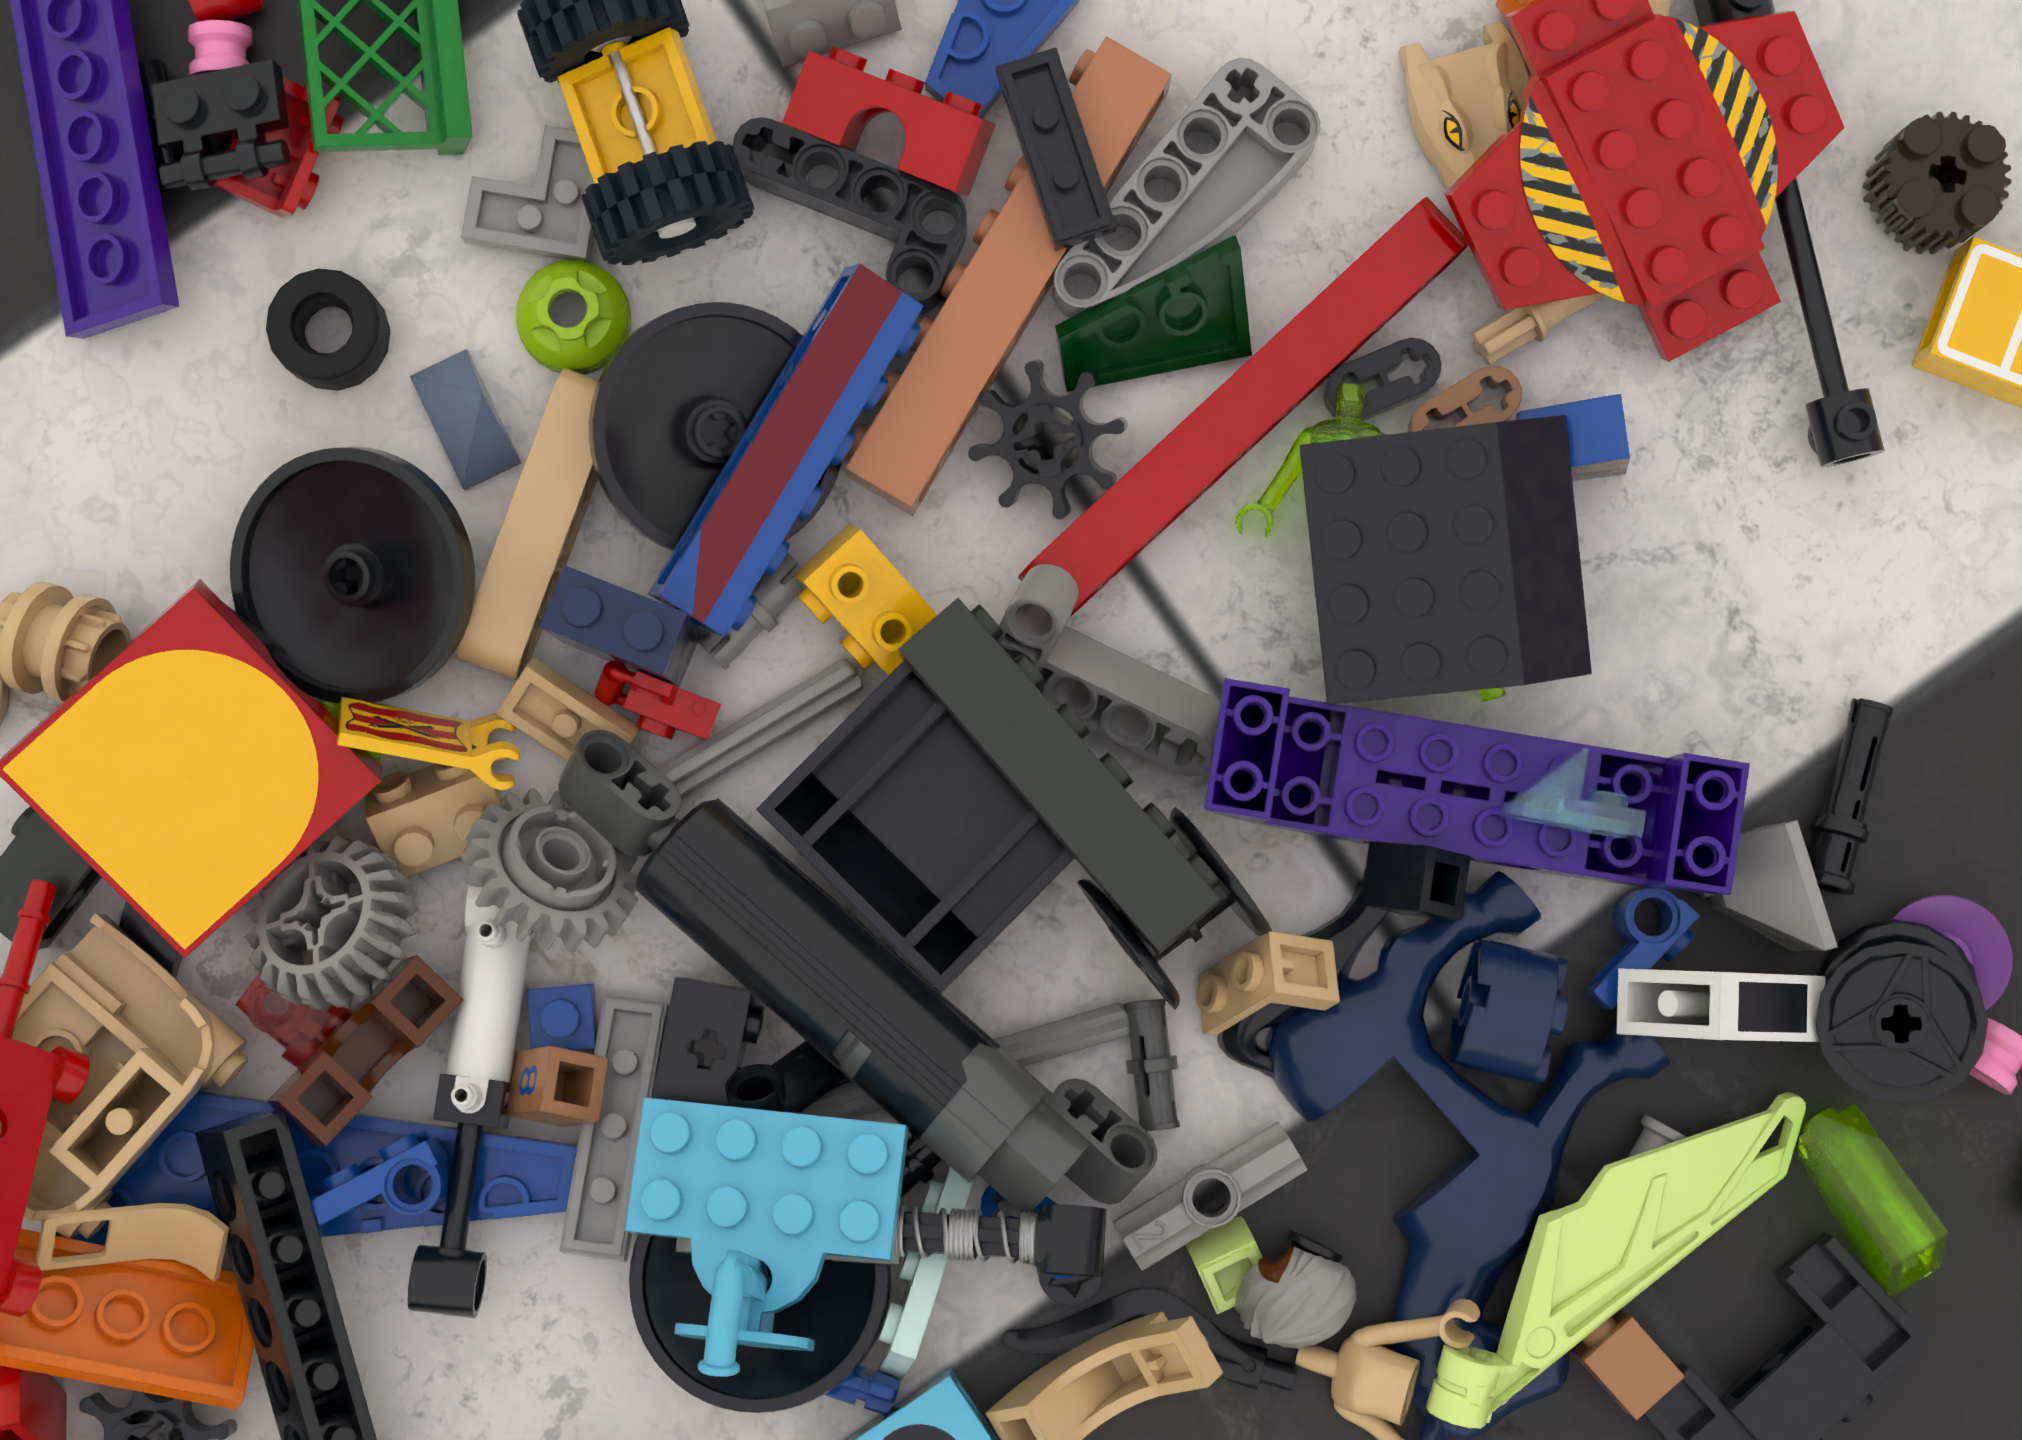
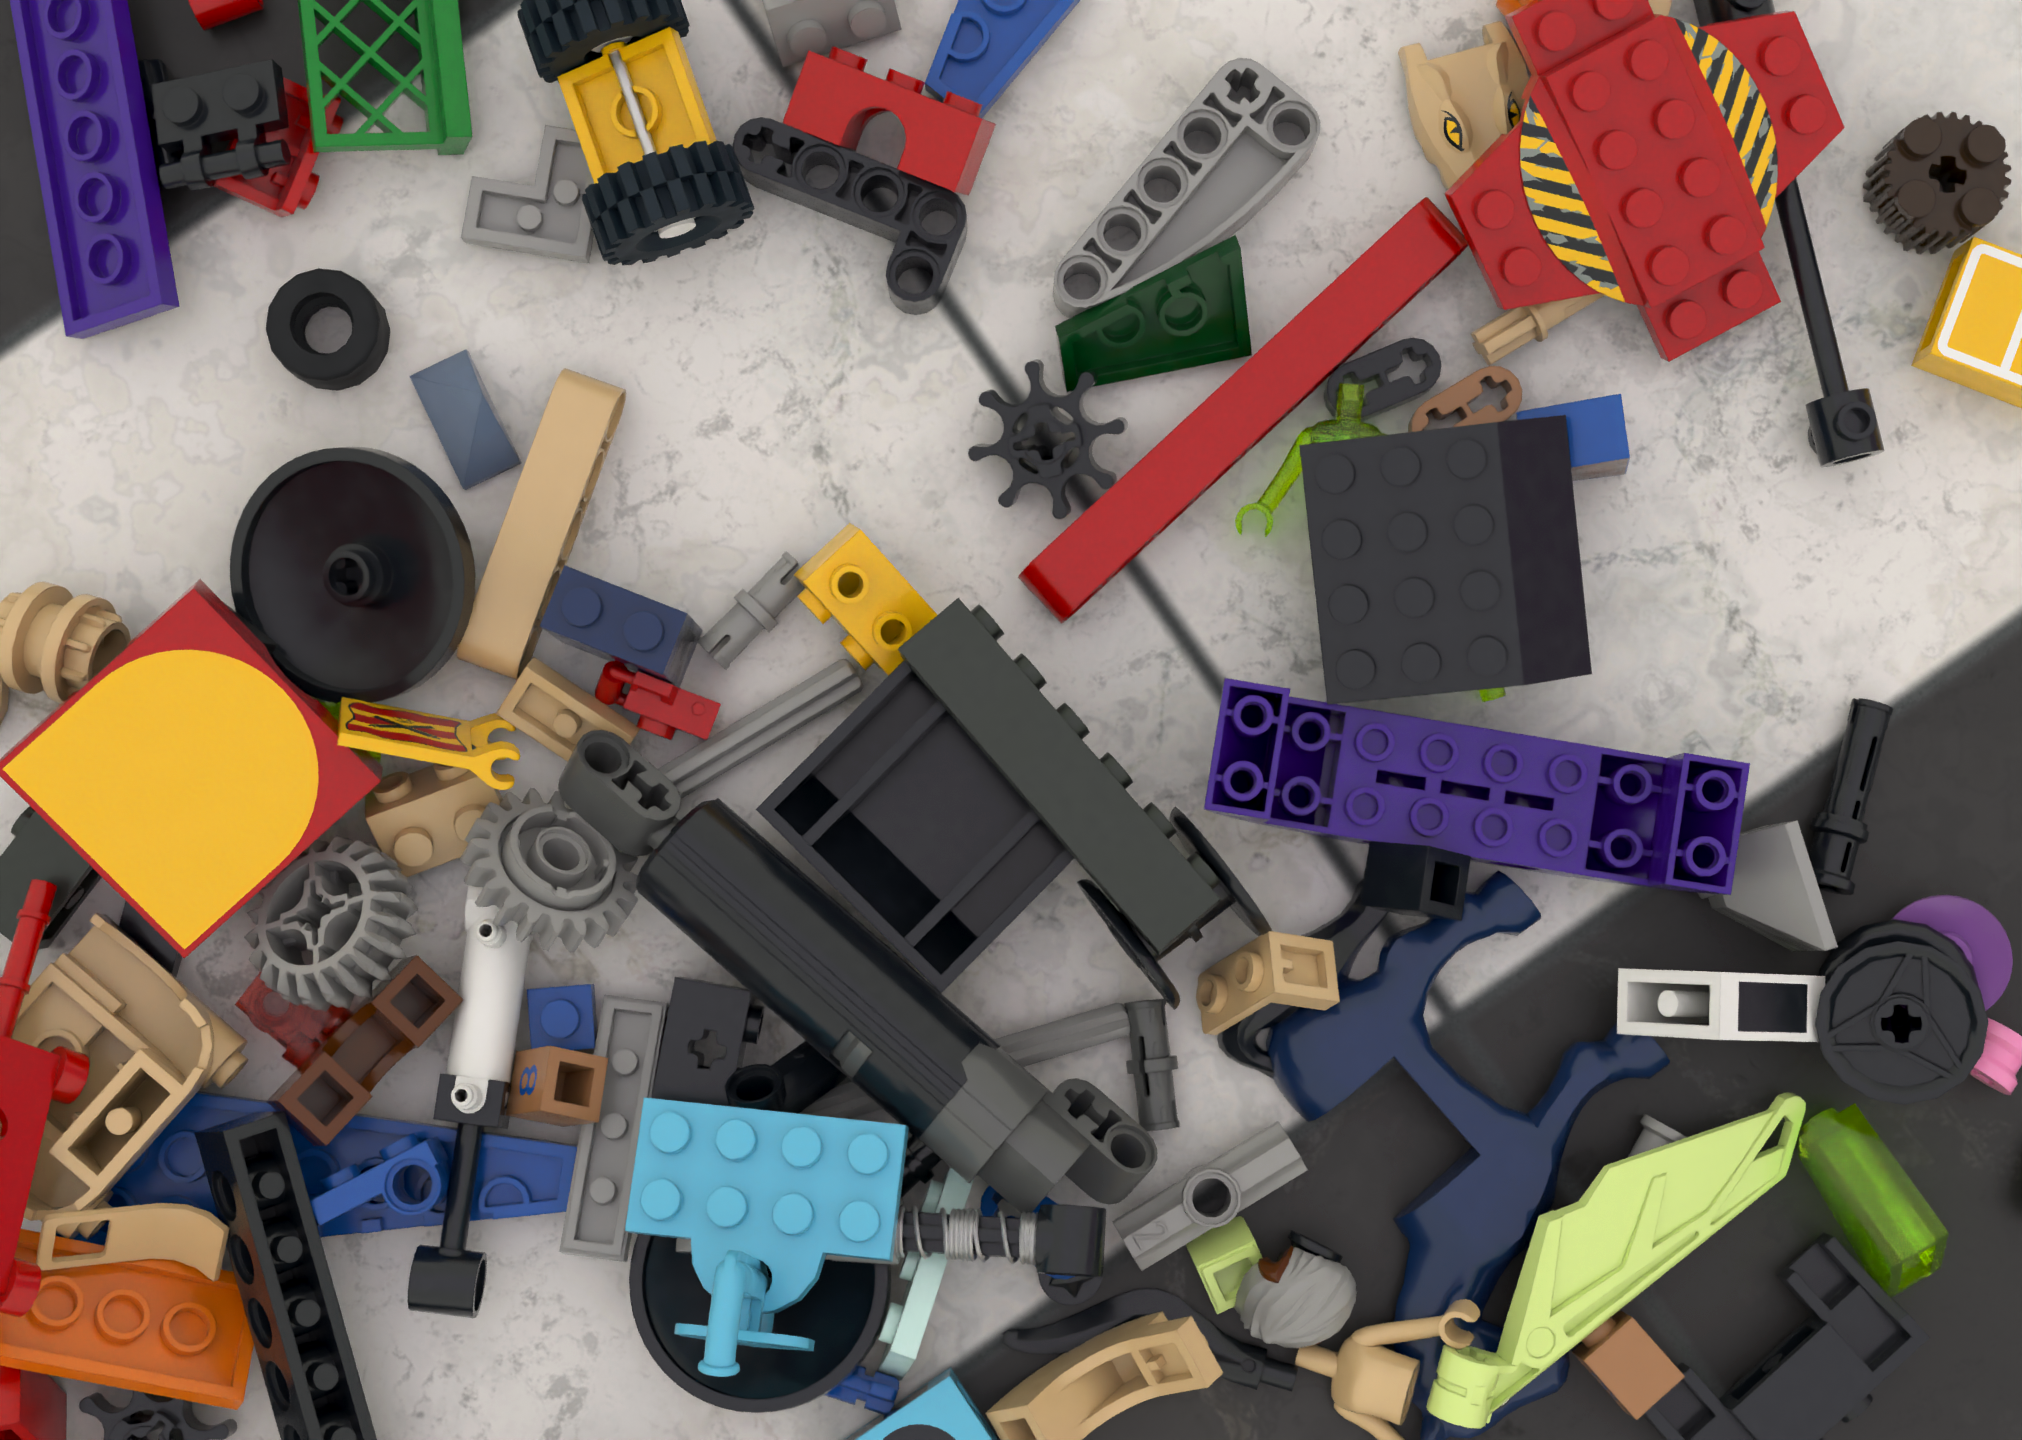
bright pink wheel [188,20,253,76] -> none
lime piece [516,260,631,374] -> none
black dish [589,302,842,551] -> none
brick [648,264,924,637] -> none
nougat brick [845,36,1172,516] -> none
black tile [995,47,1116,251] -> none
light grey beam [997,564,1221,777] -> none
dark blue brick [1449,939,1568,1084] -> none
clear light blue slope [1500,747,1646,840] -> none
blue plate [1581,888,1700,1010] -> none

